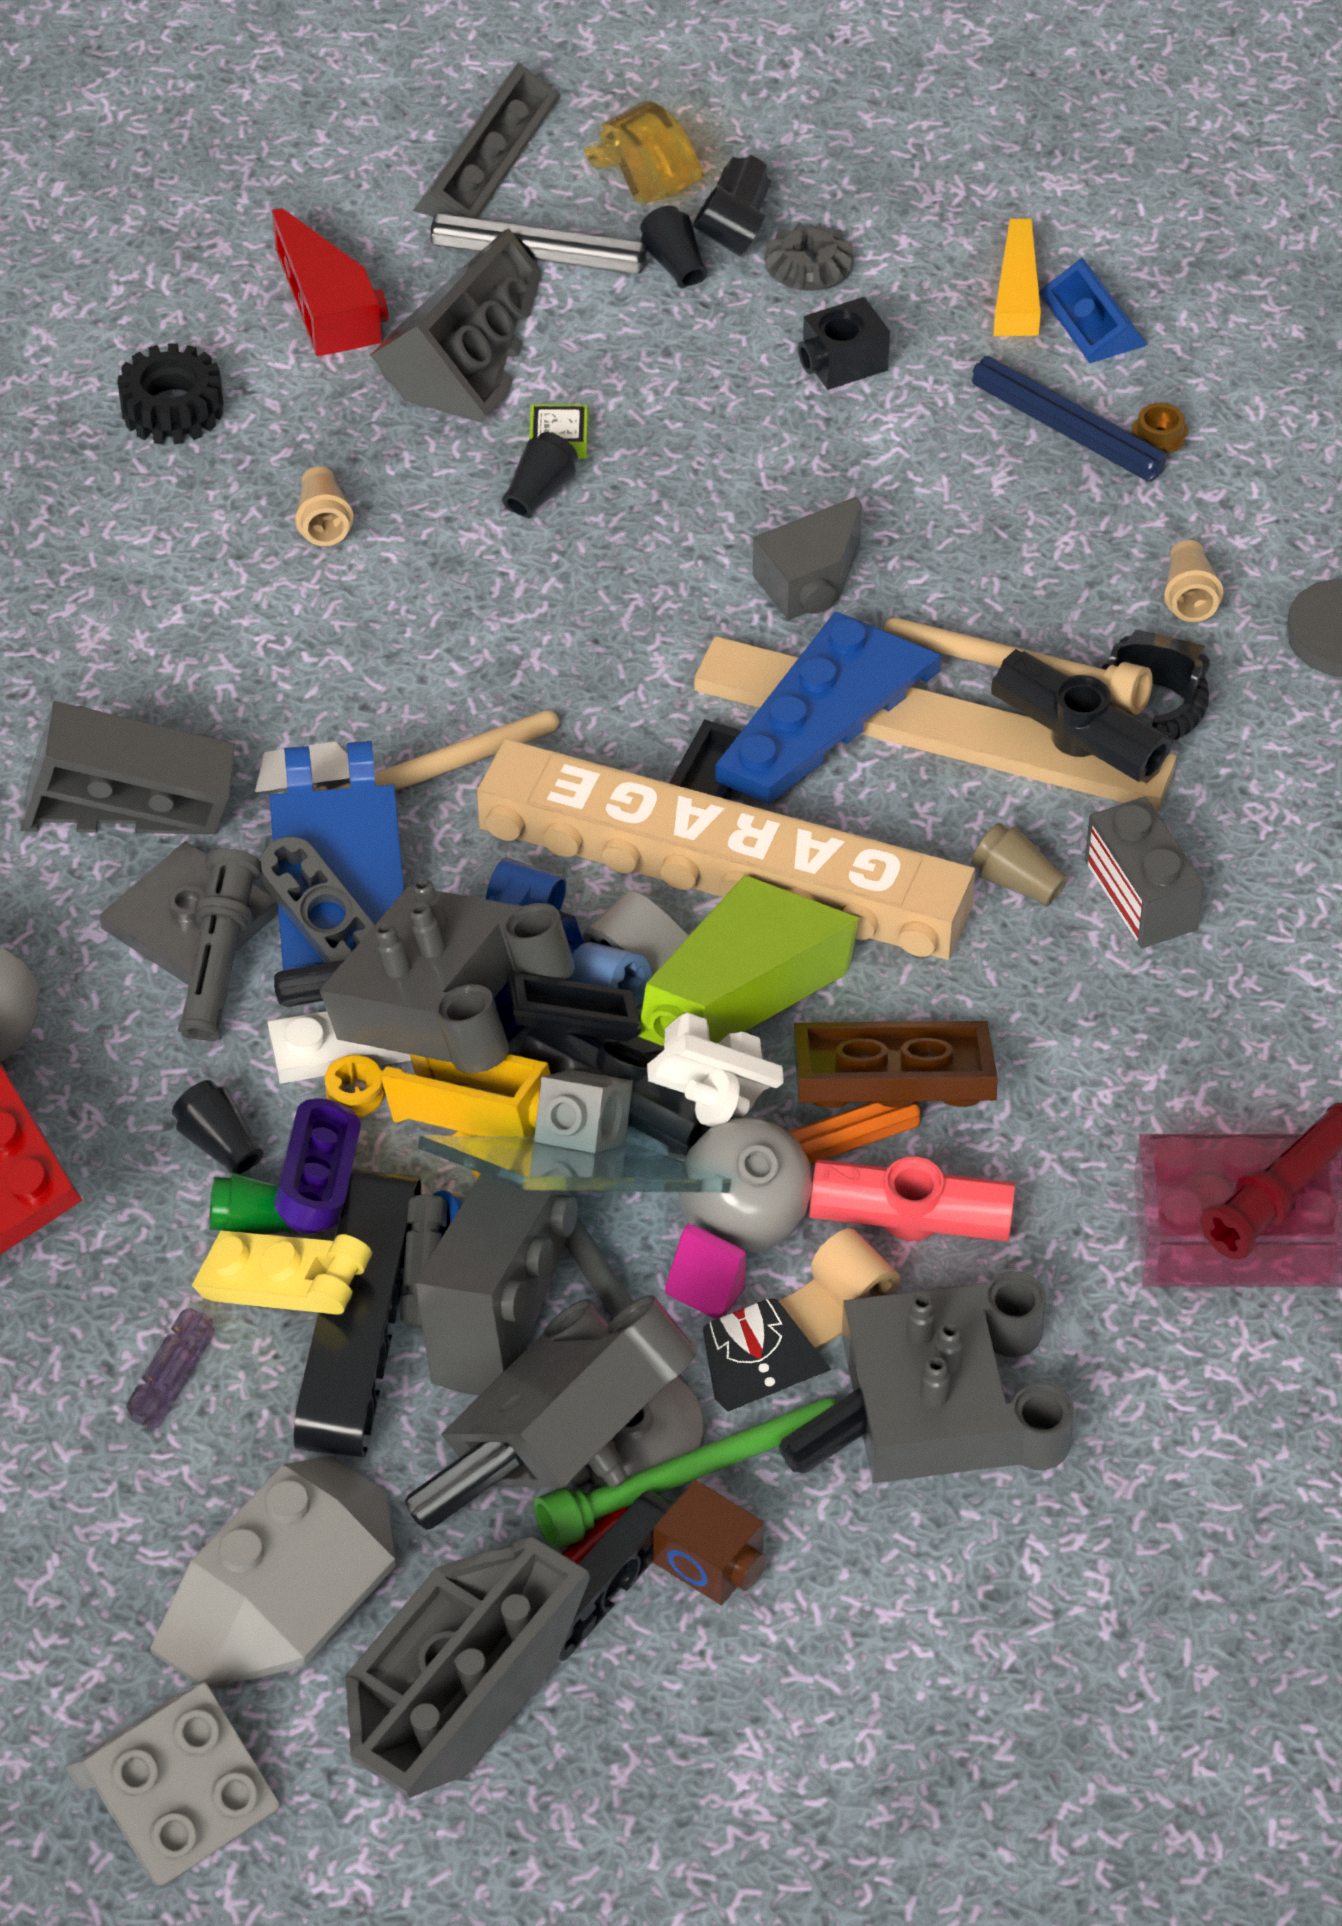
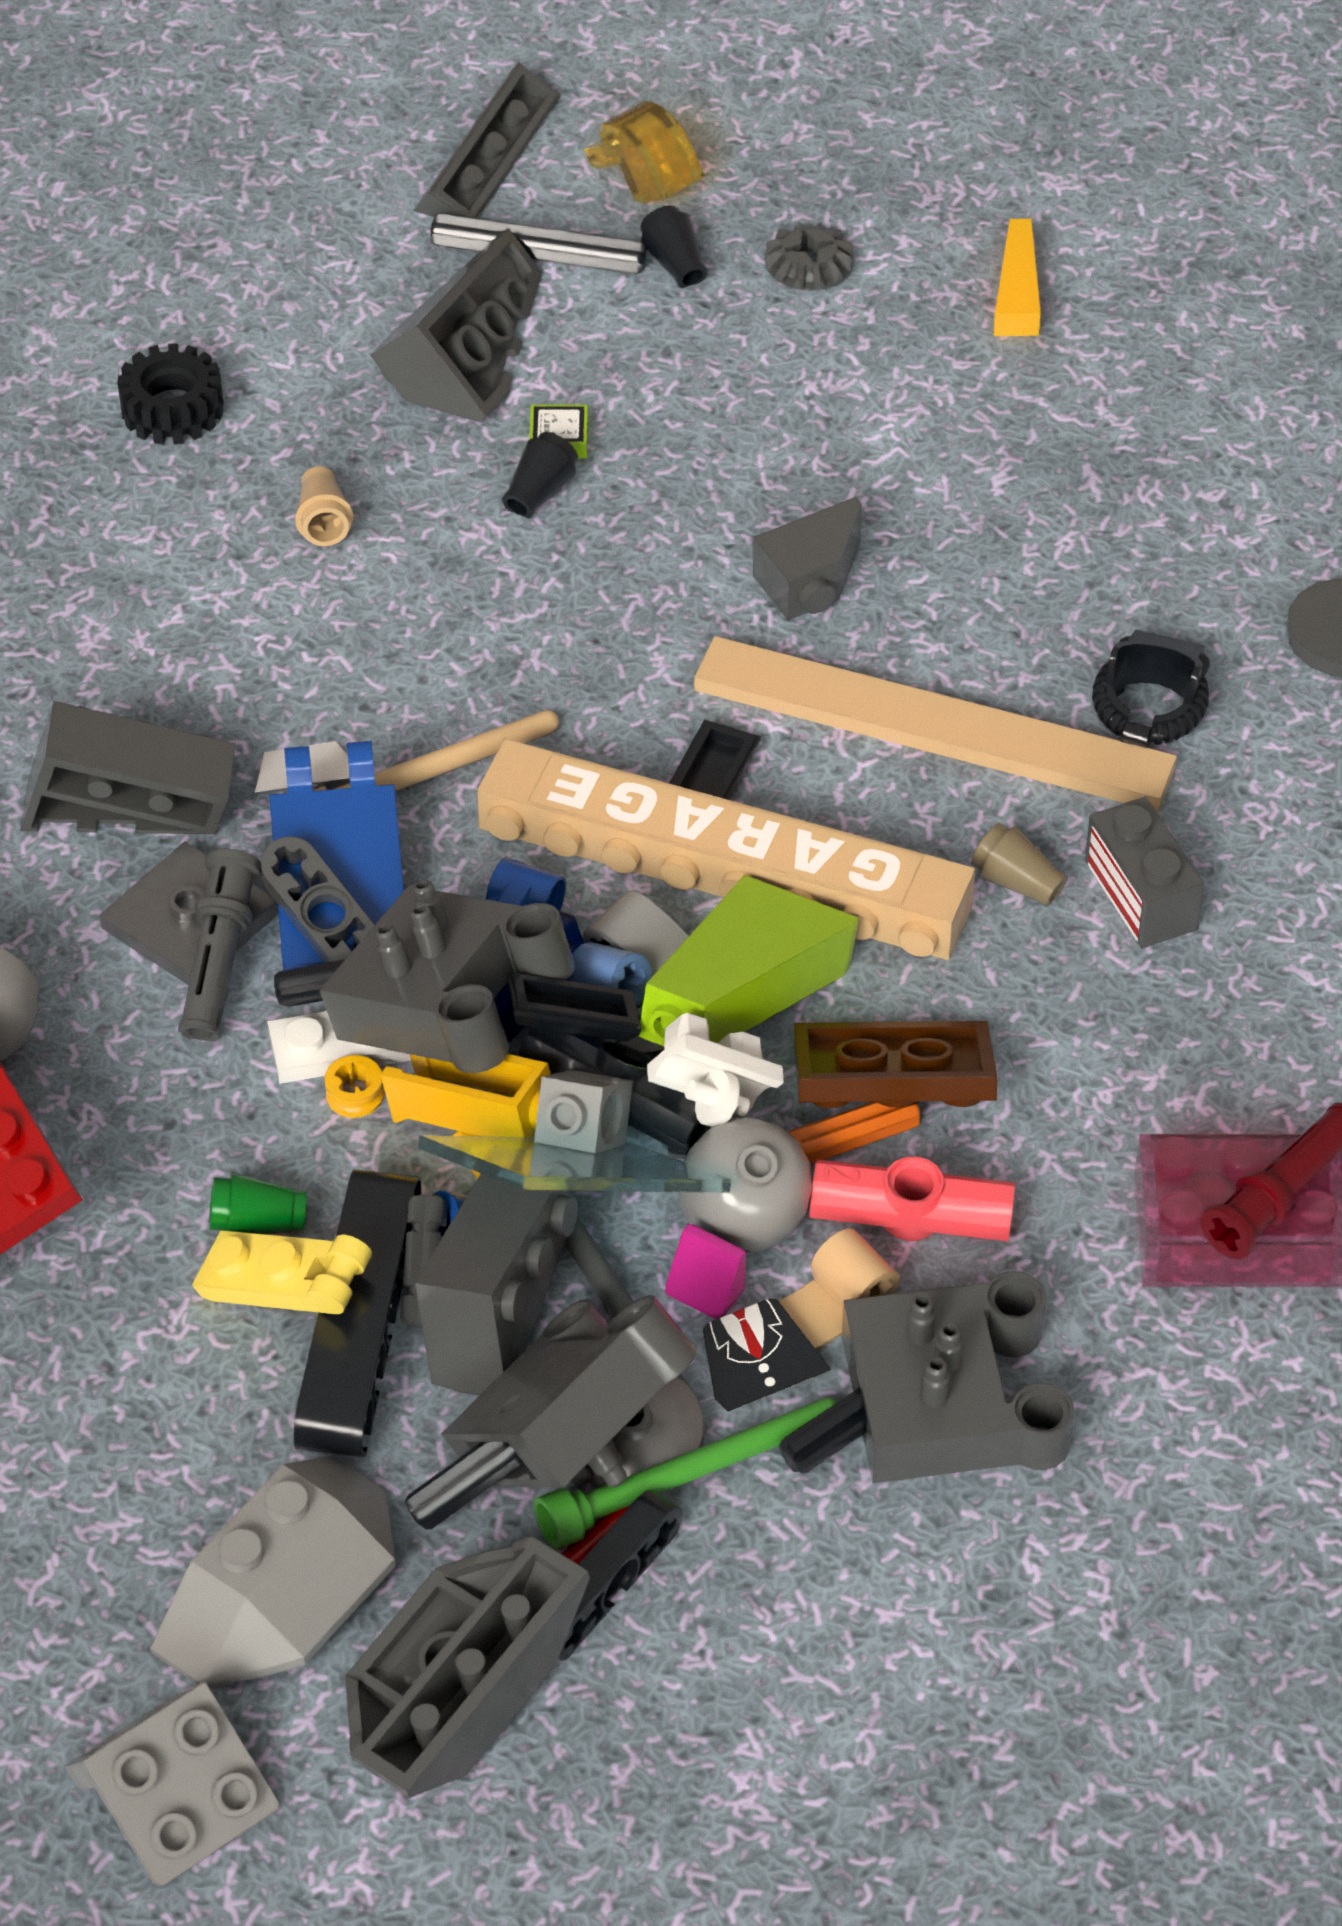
clear purple axle [126,1308,214,1429] -> none
black cone [172,1080,264,1174] -> none
red slope [272,208,389,357] -> none
dark purple plate [274,1098,361,1233] -> none
reddish brown brick [653,1479,767,1606] -> none
black piece [693,155,771,256] -> none
blue wing [715,611,941,804] -> none
black brick [798,297,890,390] -> none
tan piece [883,618,1152,715] -> none
dark blue axle [972,356,1167,482] -> none
black piece [991,649,1172,784] -> none
blue slope [1039,257,1148,363] -> none
pearl gold plate [1131,403,1189,453] -> none
tan cone [1164,540,1224,622] -> none

